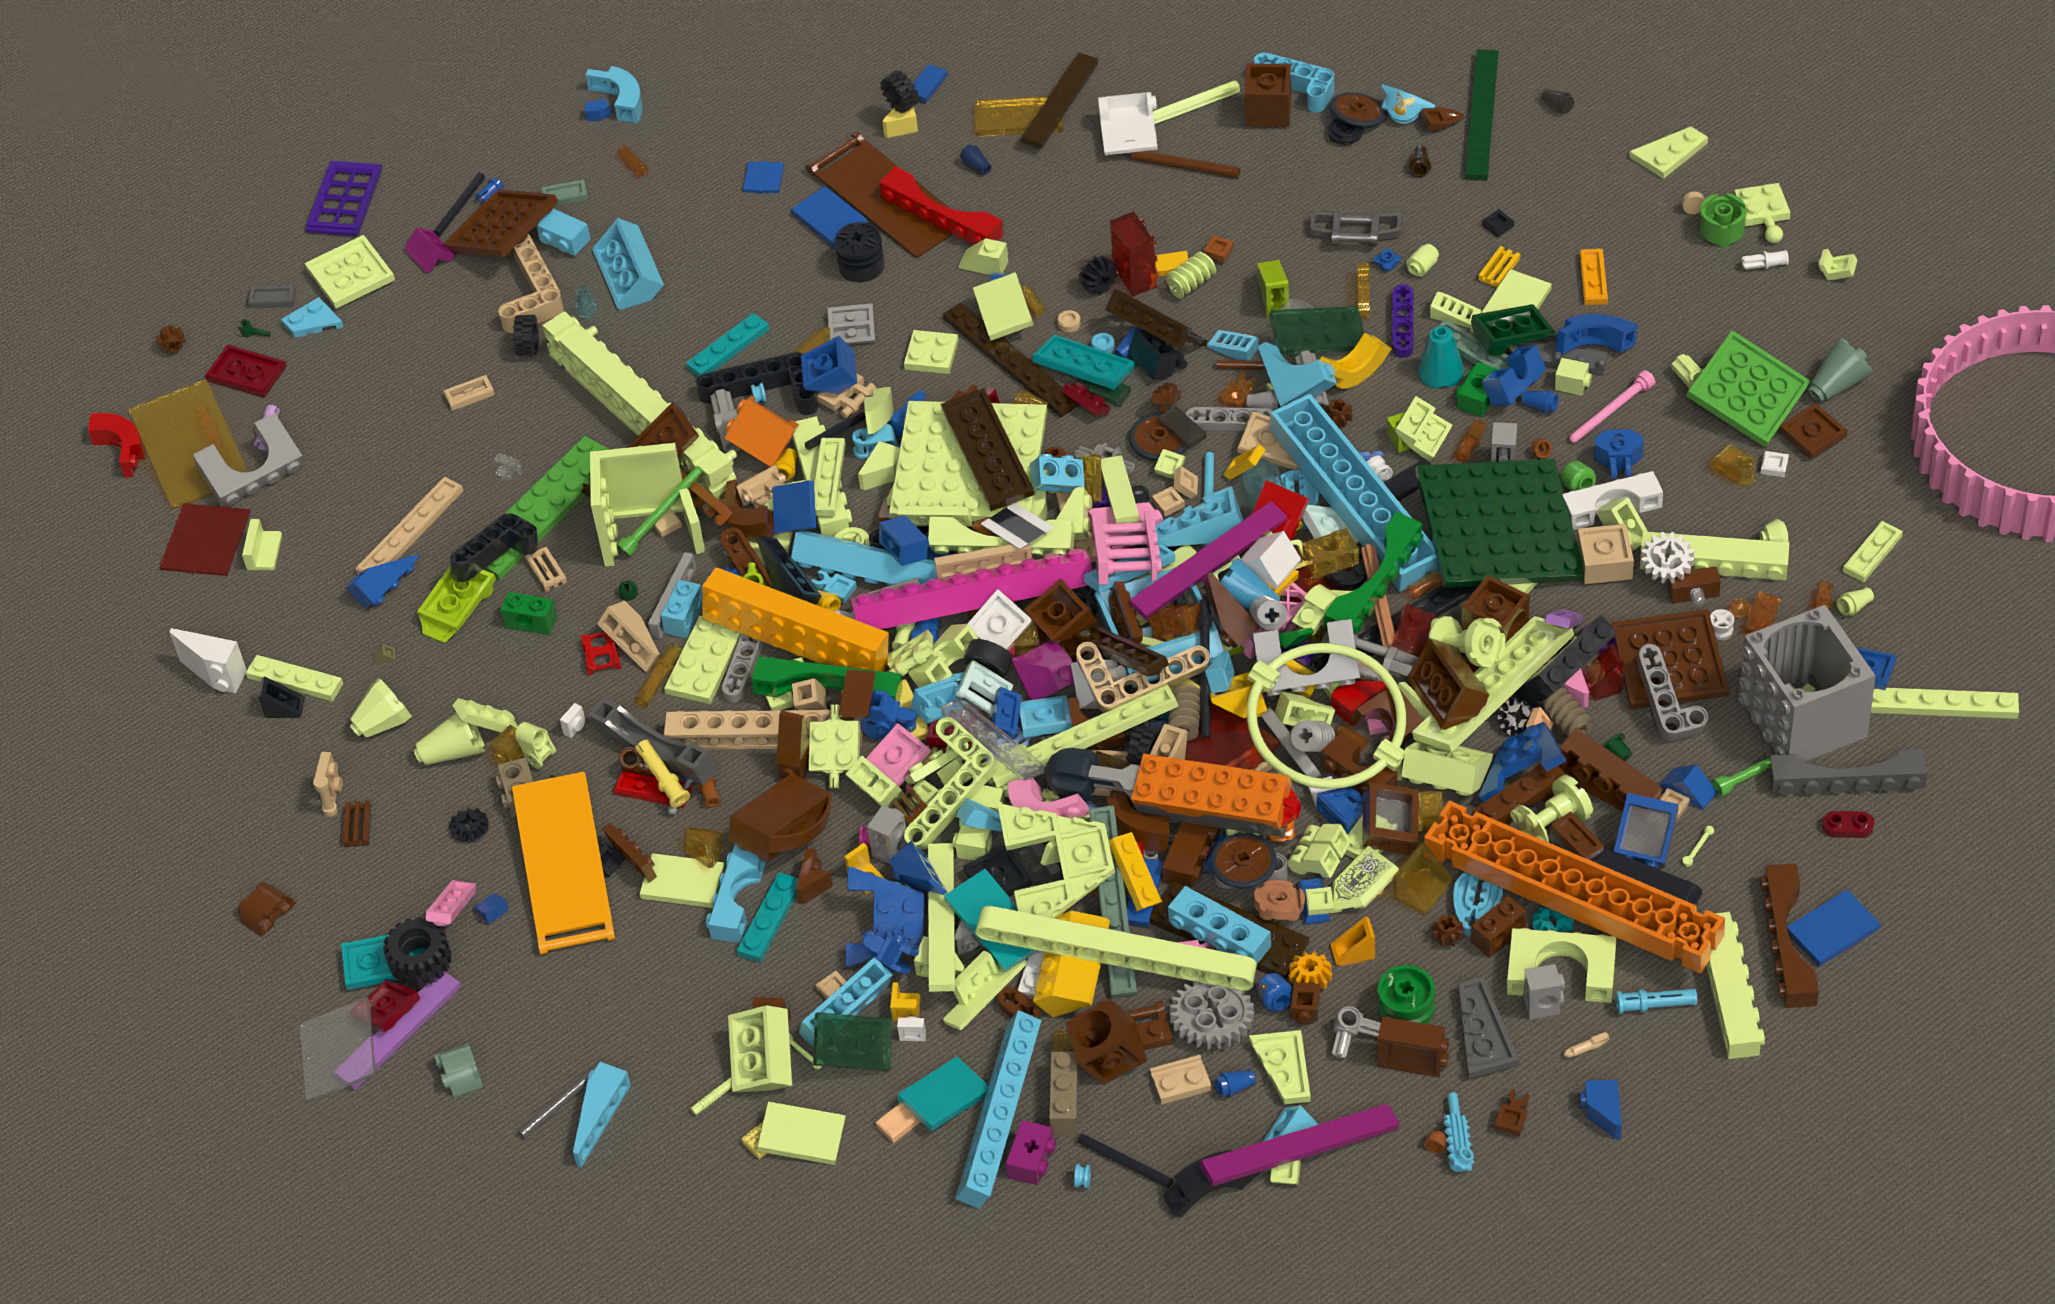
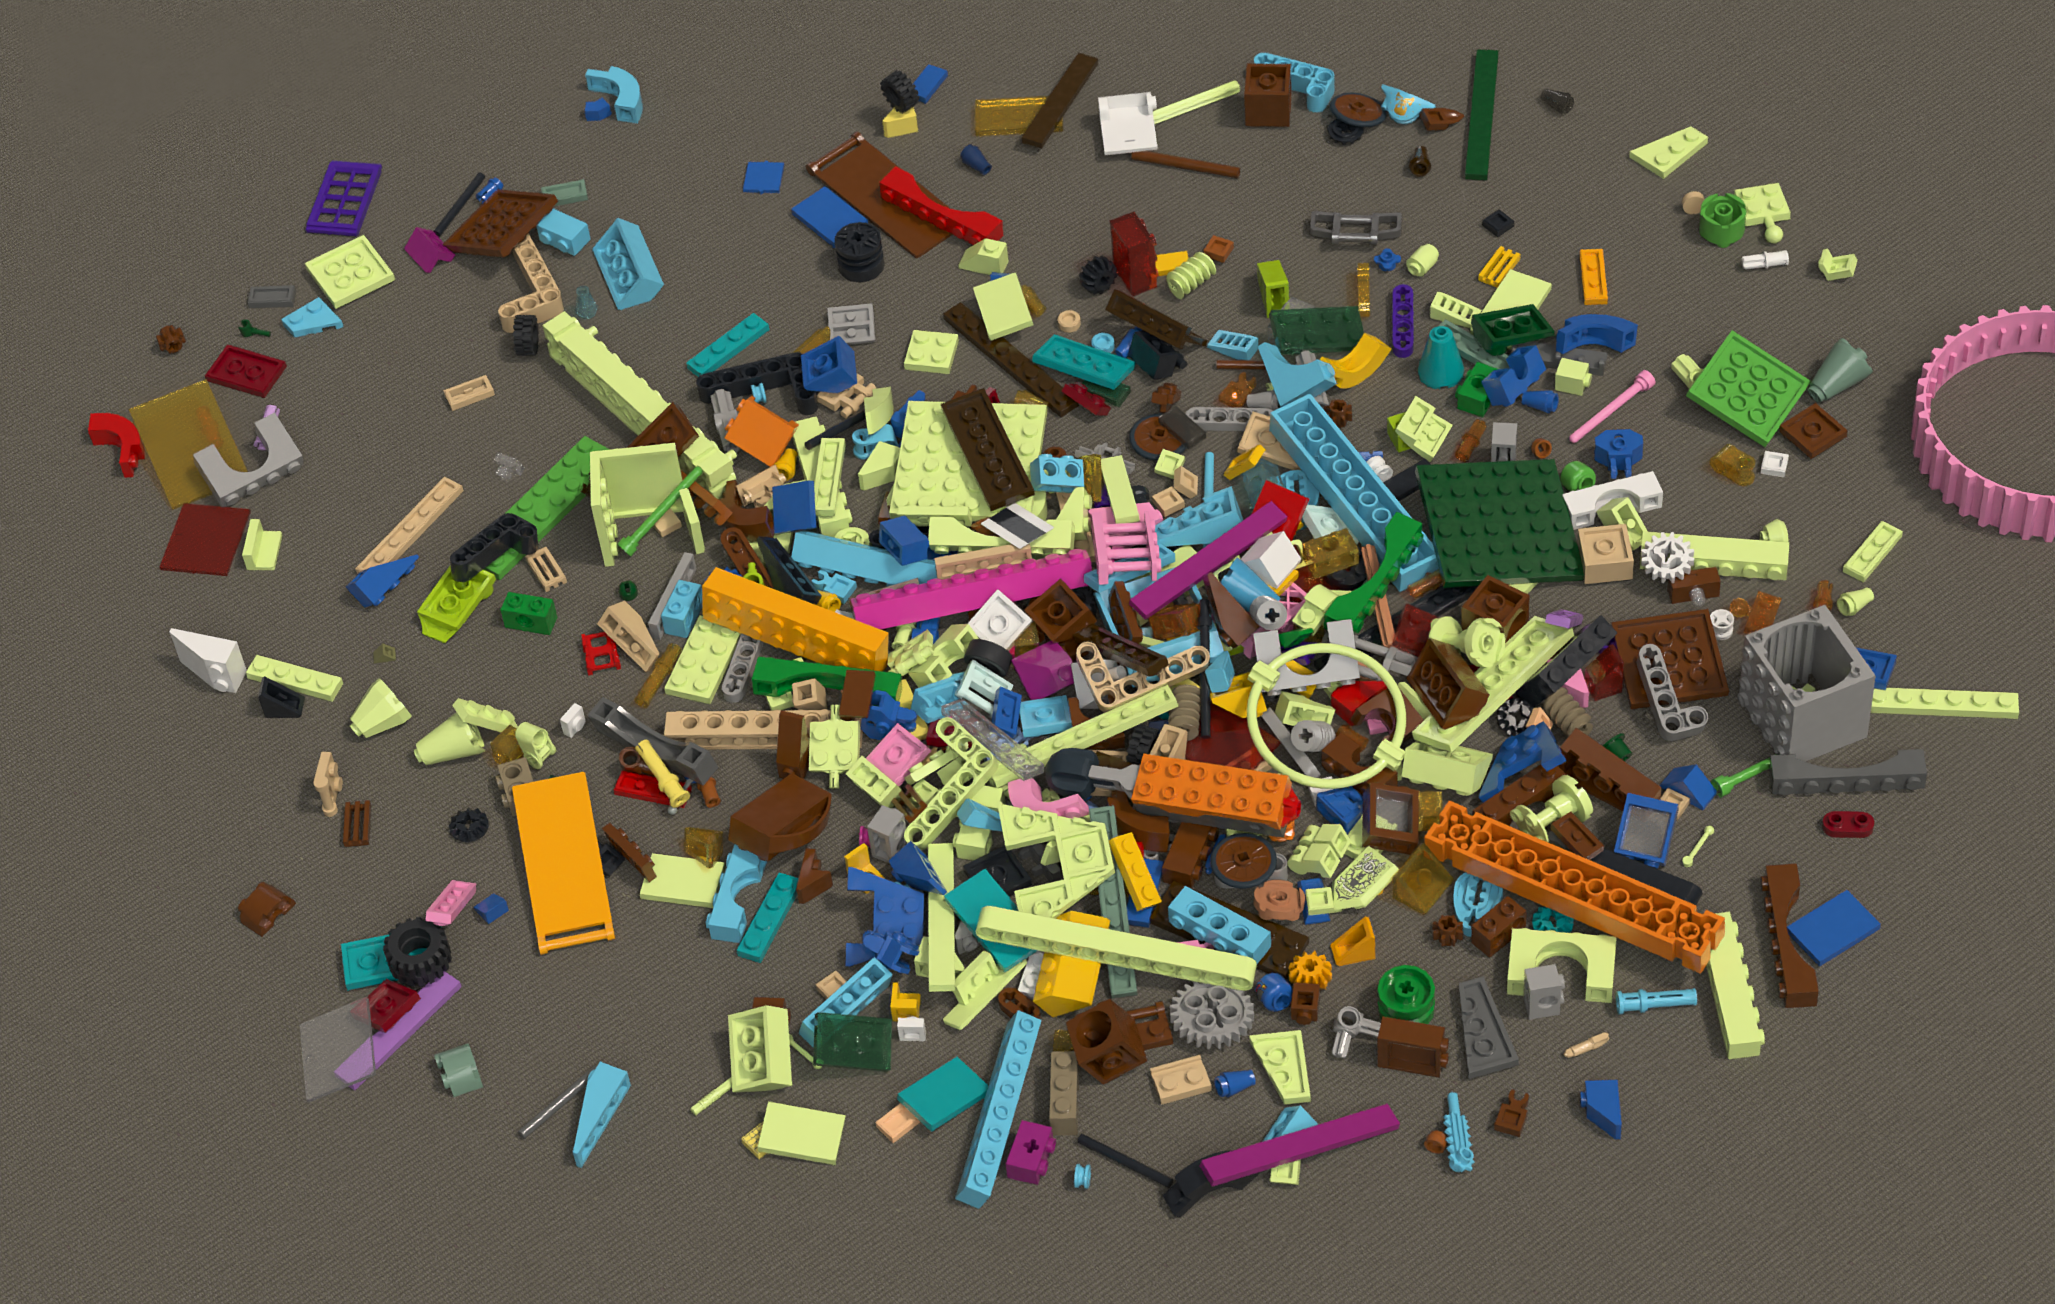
clear orange axle [618,145,649,177] -> none

